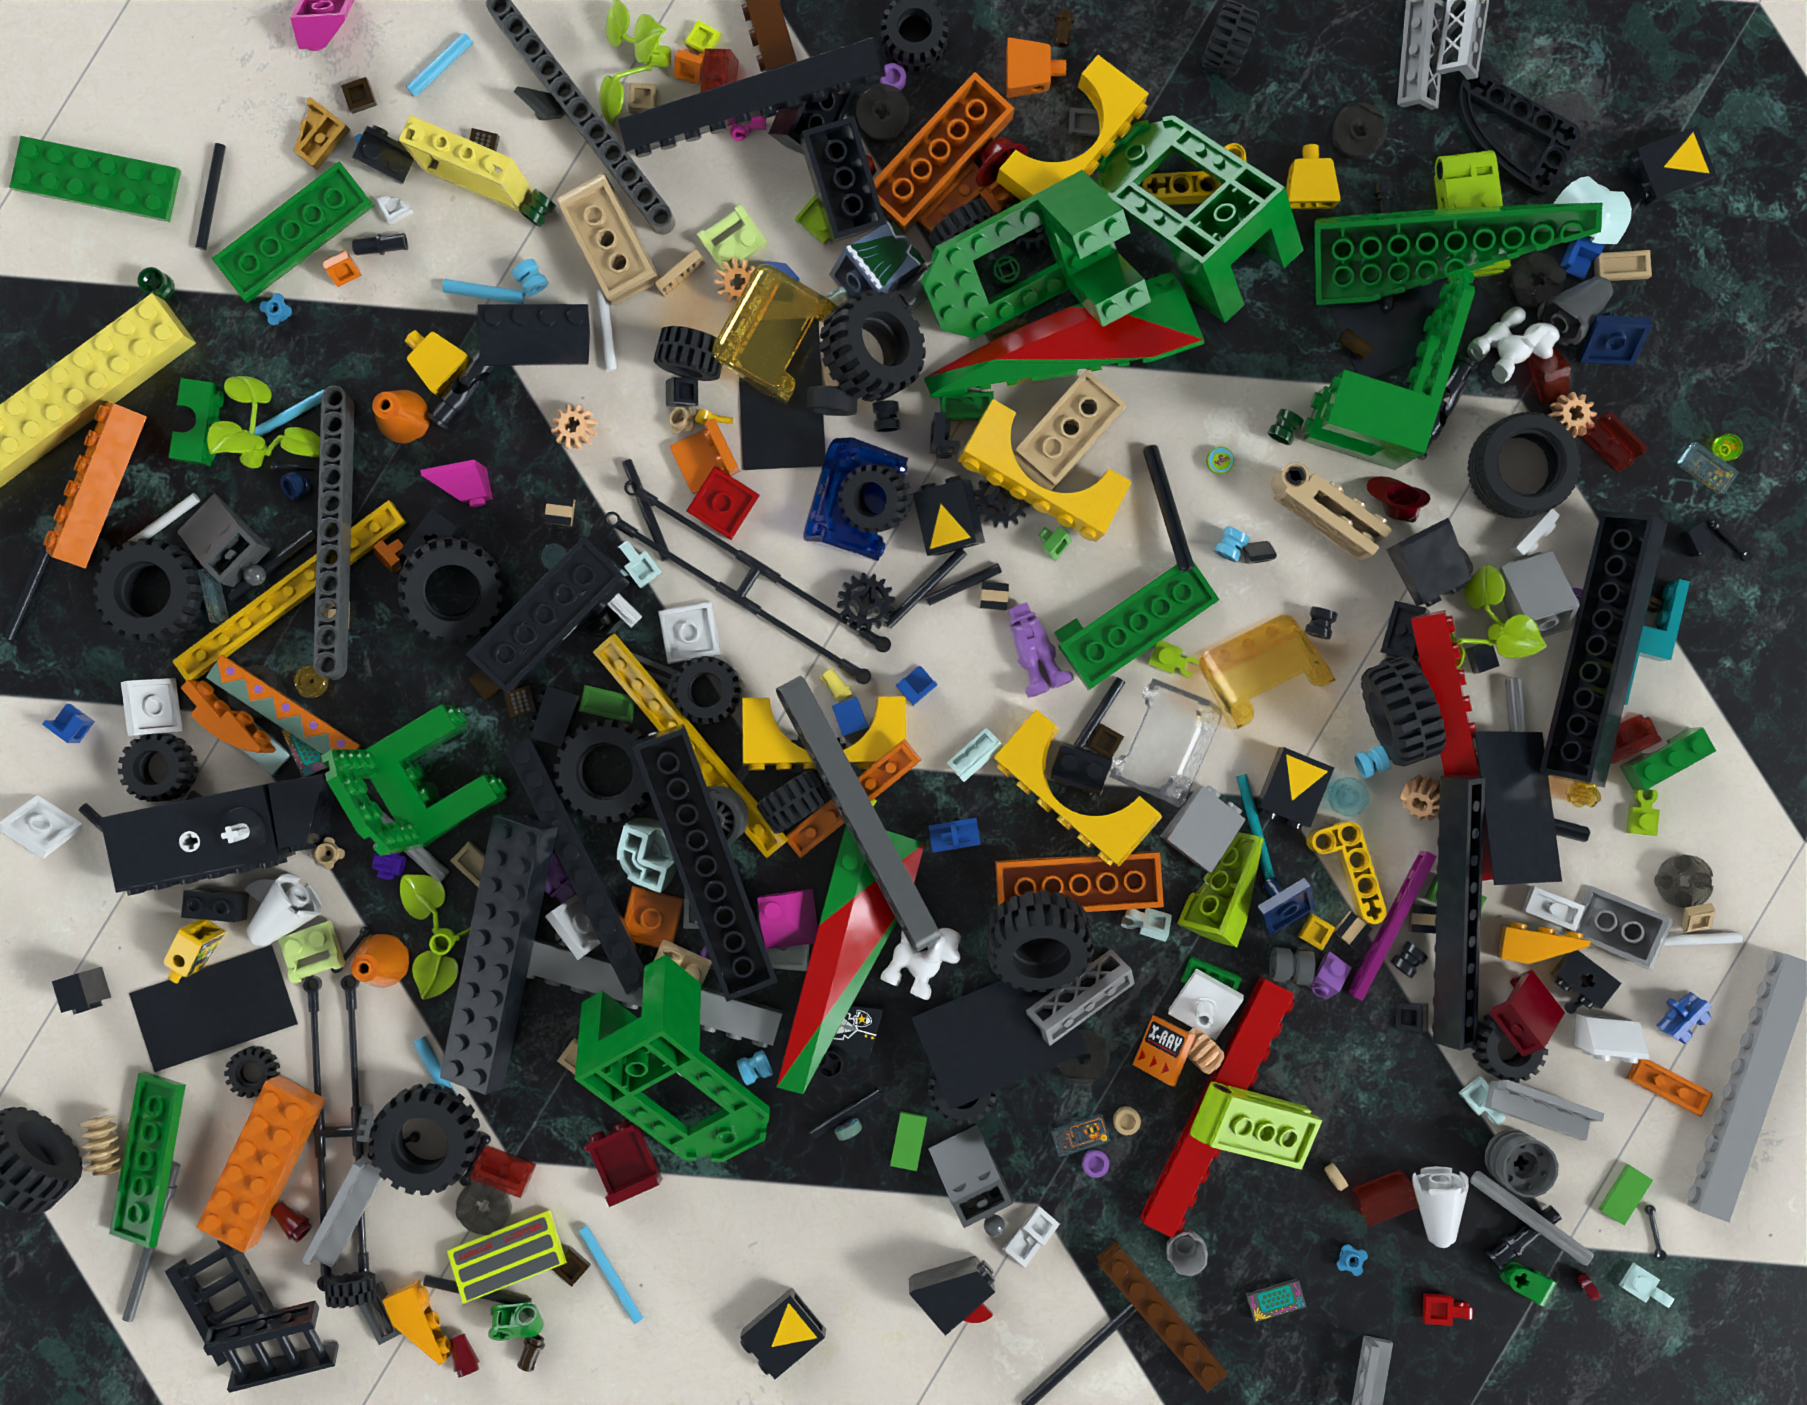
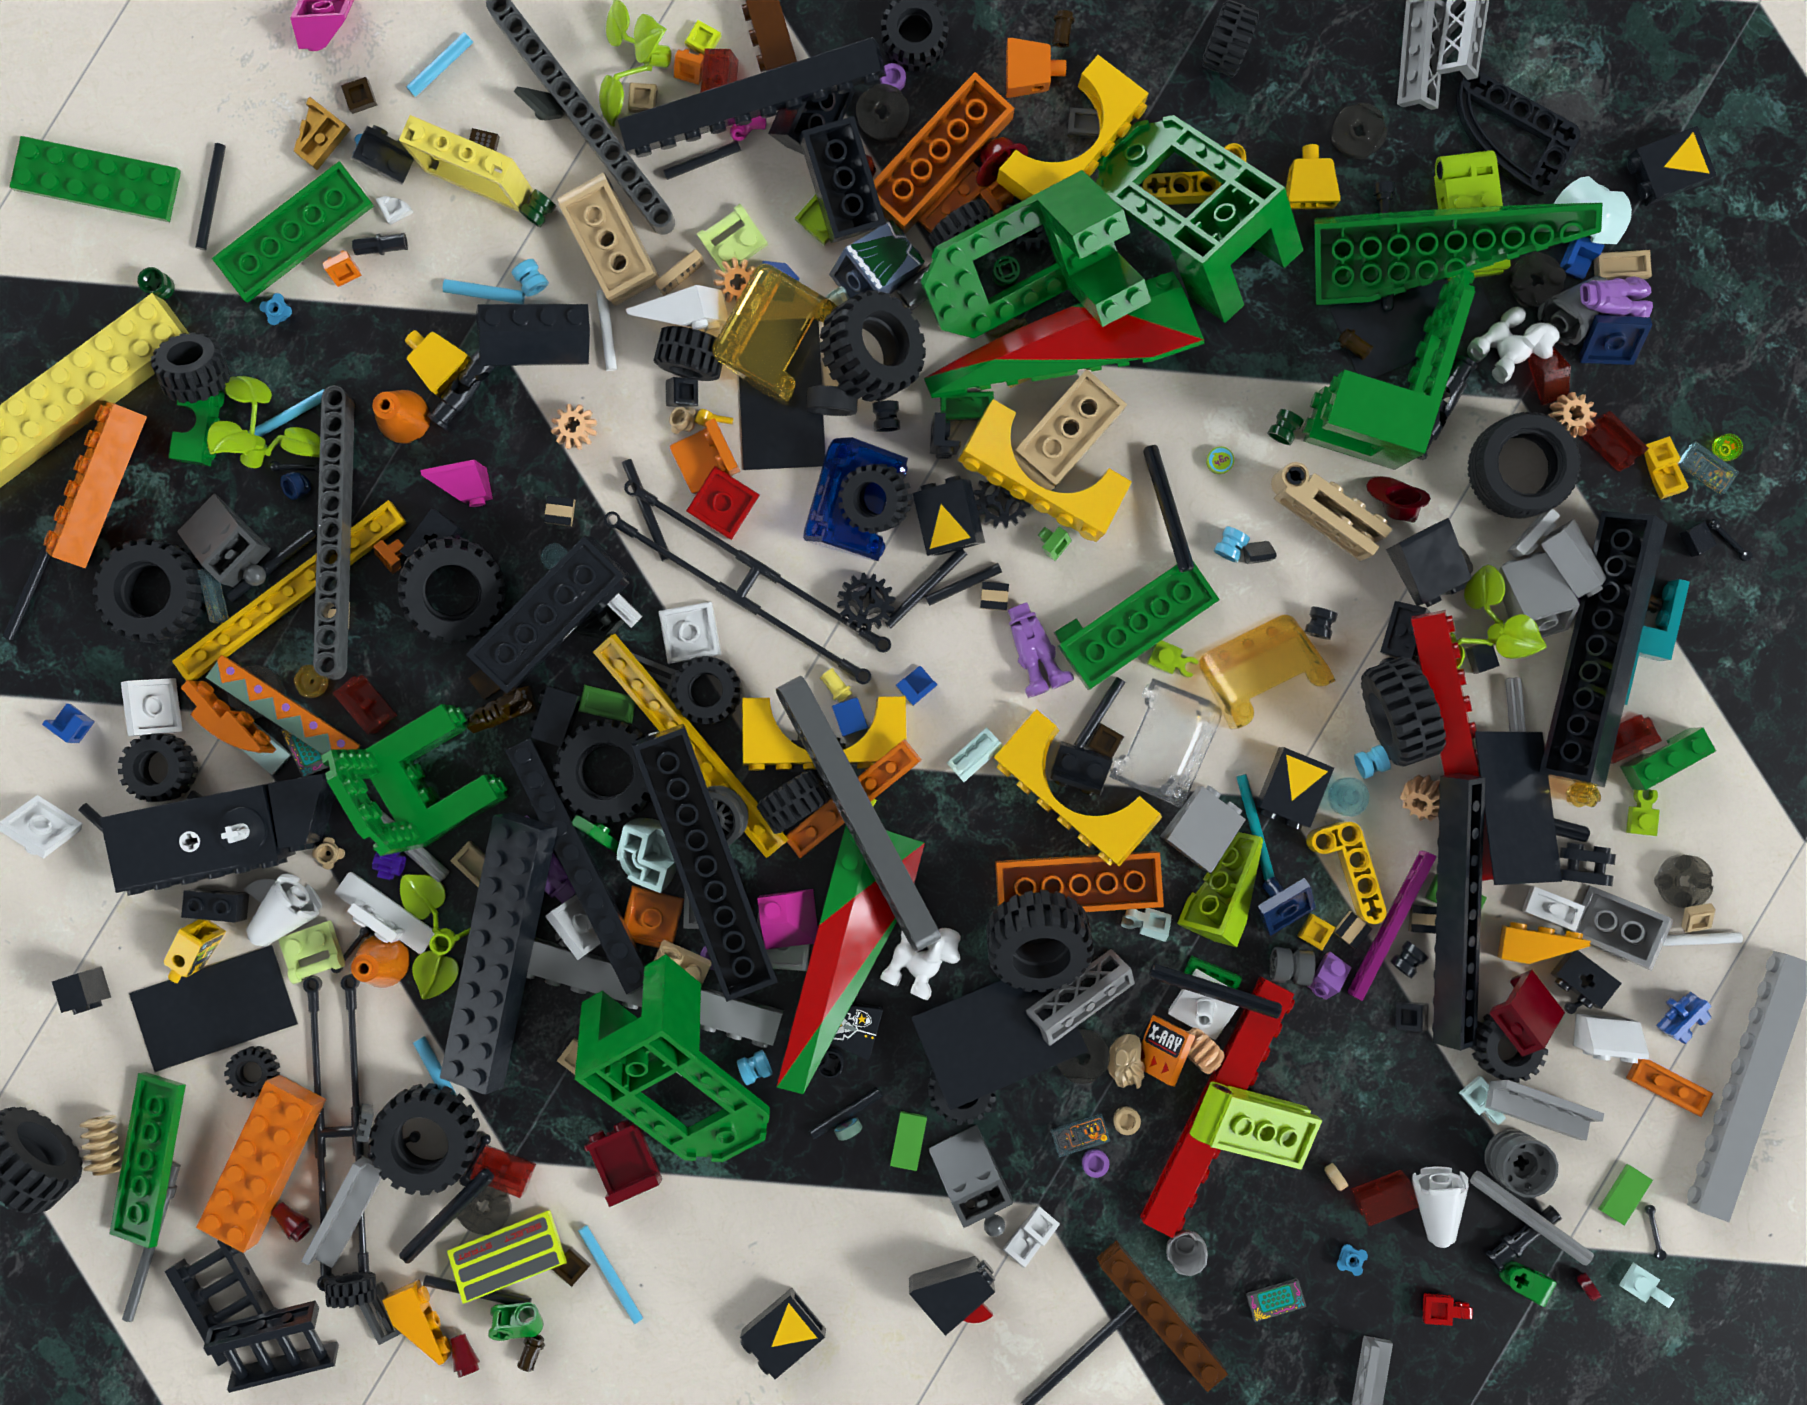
white bar [128,493,200,542] -> none
light aqua plate [619,540,662,588] -> none
blue hips [928,818,981,852] -> none
none -> black tyre [151,332,230,403]
none -> clear red hinge [333,675,398,735]
none -> white bracket [335,872,434,954]
none -> black axle [399,1168,494,1264]
none -> dark brown hinge [467,689,532,733]
none -> green plate [572,815,619,854]
none -> white slope [626,285,729,332]
none -> black bar [663,141,741,180]
none -> tan hat [1107,1034,1145,1089]
none -> black axle [1149,964,1282,1019]
none -> light grey slope [1541,519,1606,598]
none -> black brick [1560,843,1616,886]
none -> medium lavender piece [1580,276,1653,317]
none -> yellow slope [1643,436,1689,500]

